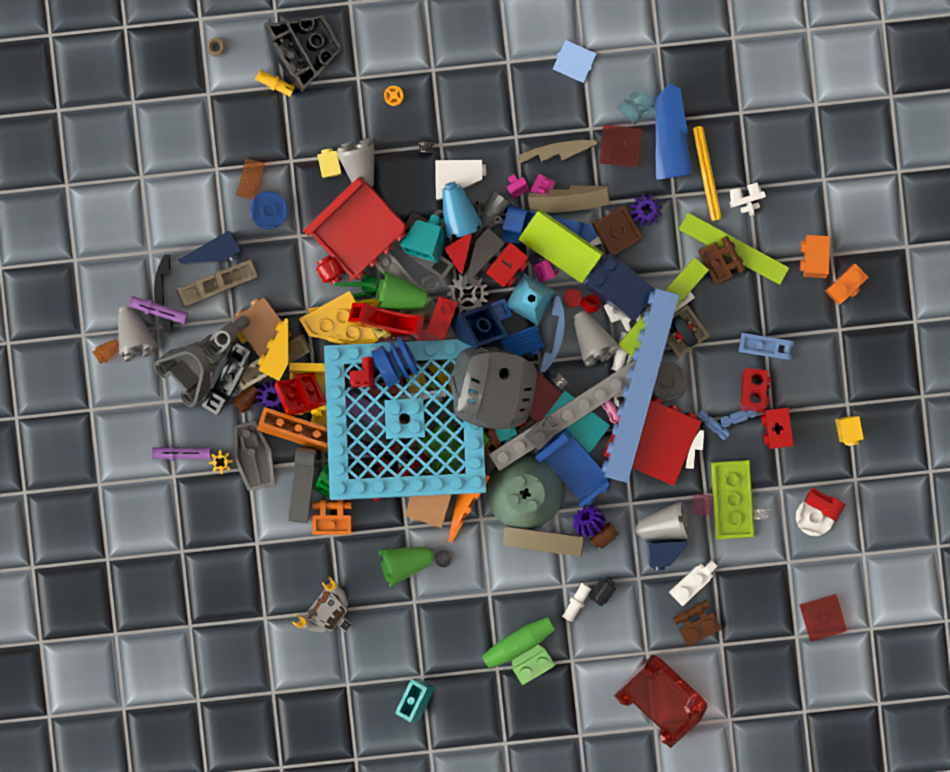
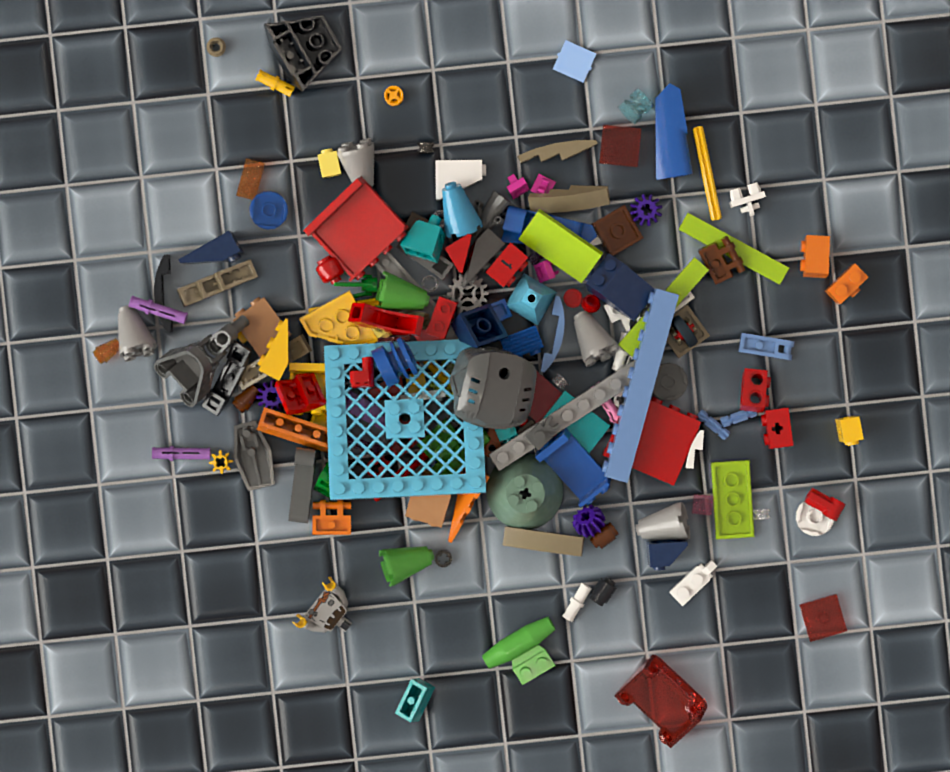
reddish brown plate [673,600,722,647] -> none

